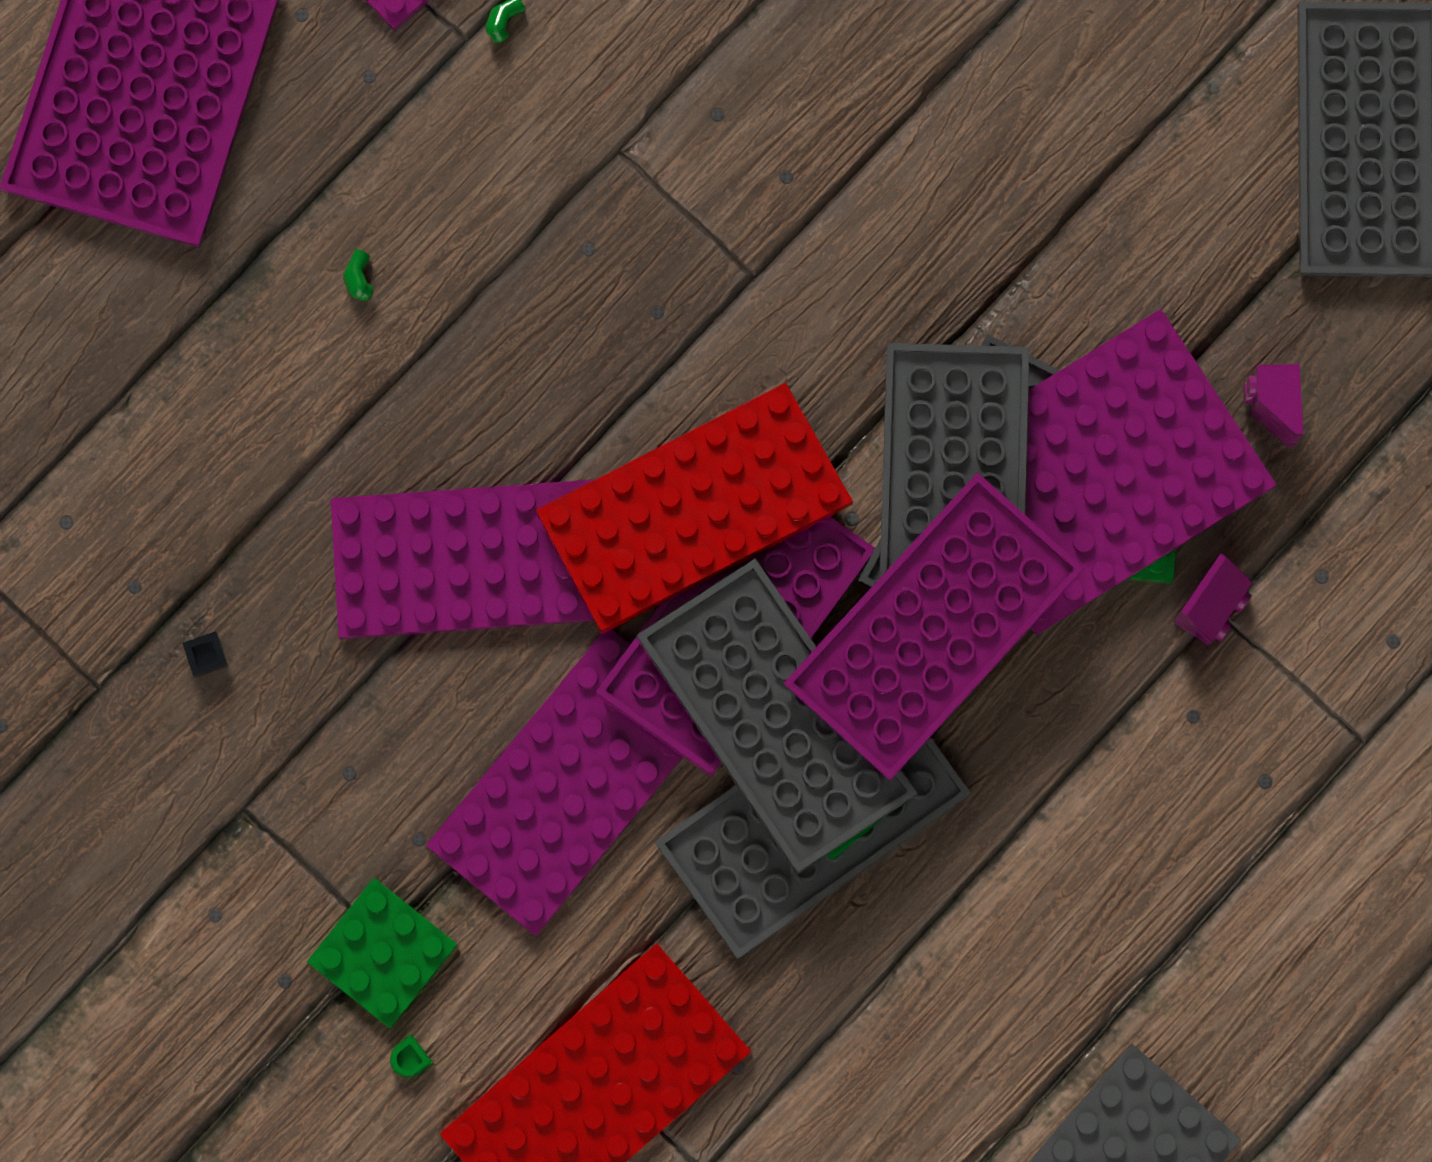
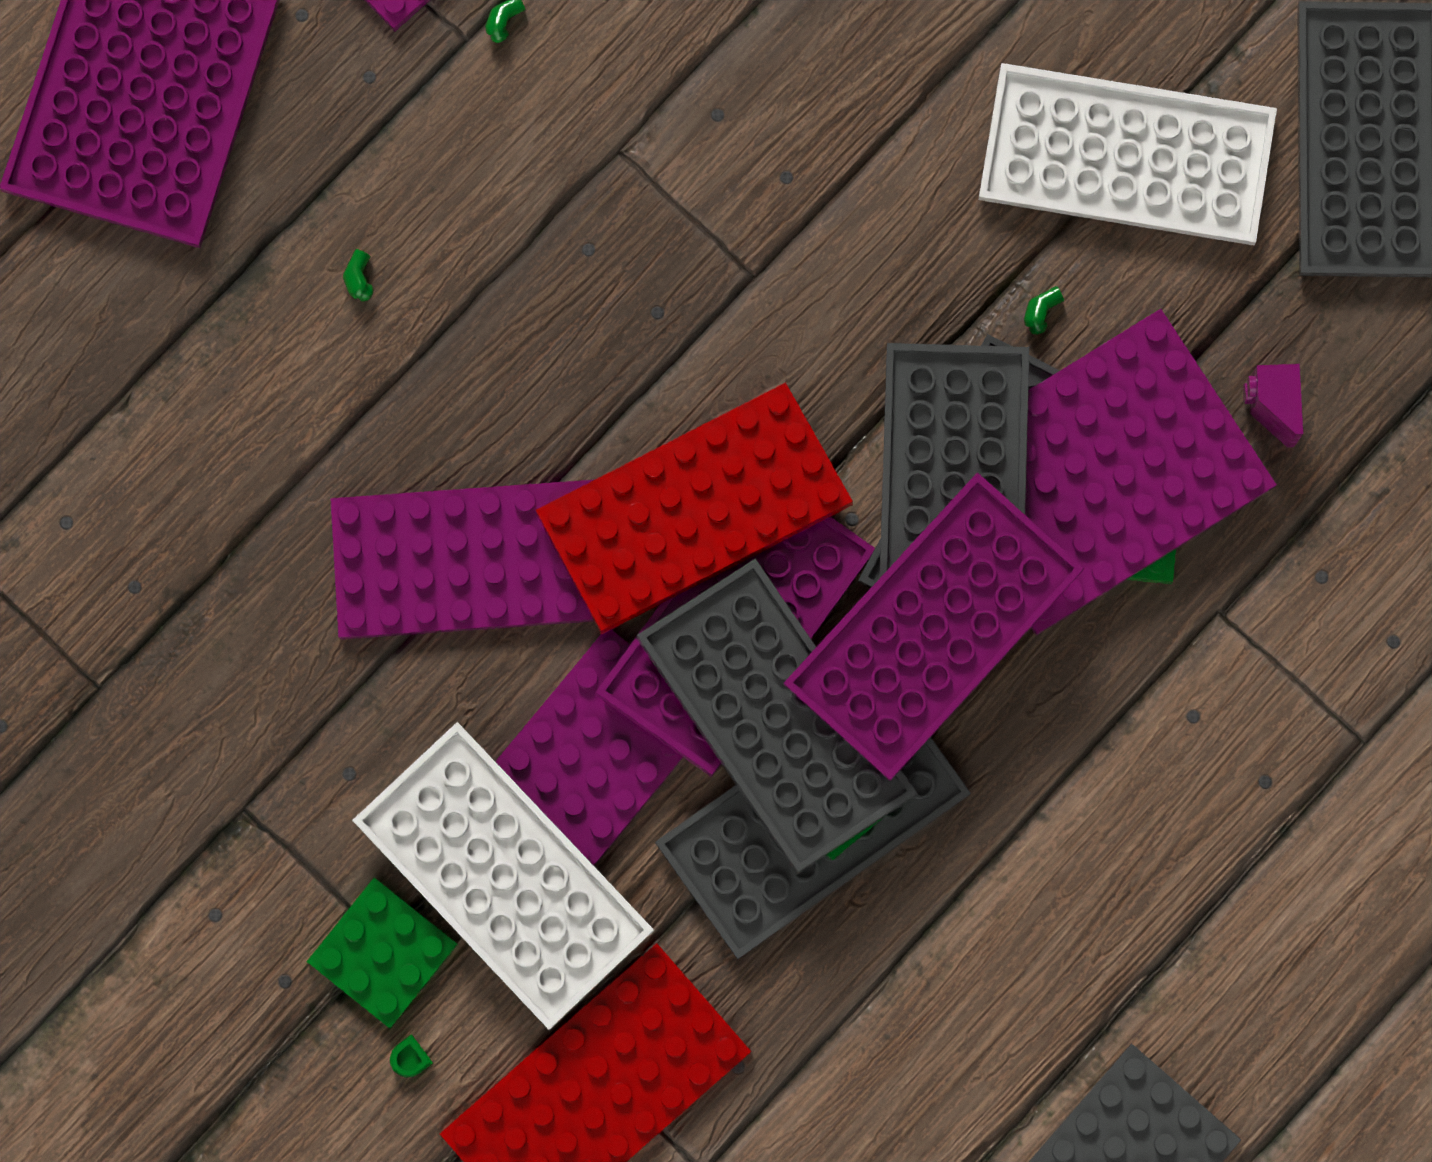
black plate [182,631,228,678] -> none
magenta slope [1174,553,1252,646] -> none
none -> white plate [352,722,654,1030]
none -> white plate [978,63,1277,245]
none -> green arm [1024,286,1064,335]

